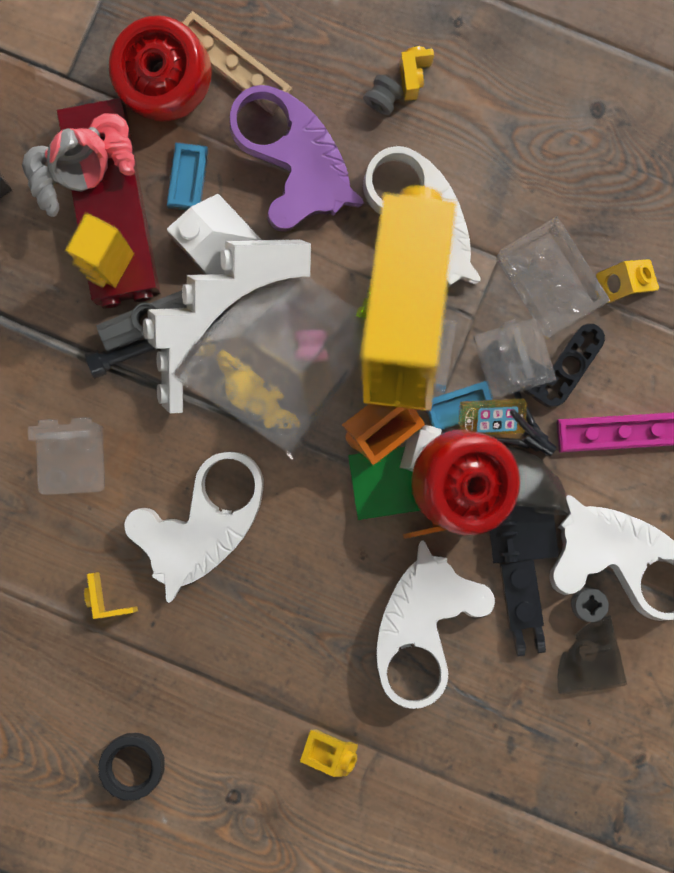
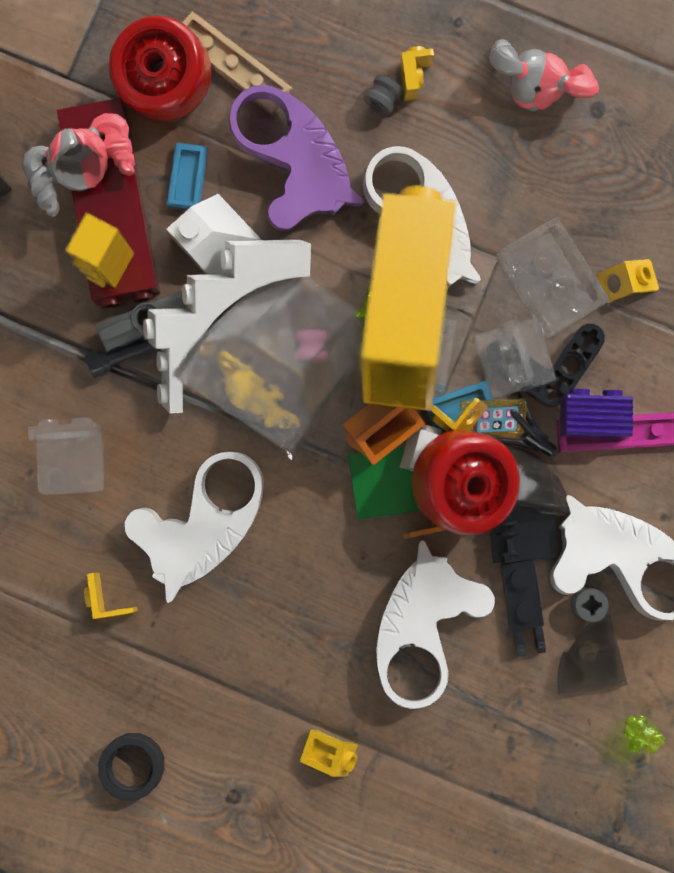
none -> yellow bracket [431,398,488,432]
none -> hair [489,39,599,111]
none -> dark purple brick [560,389,634,439]
none -> clear neon green plant [623,715,666,754]

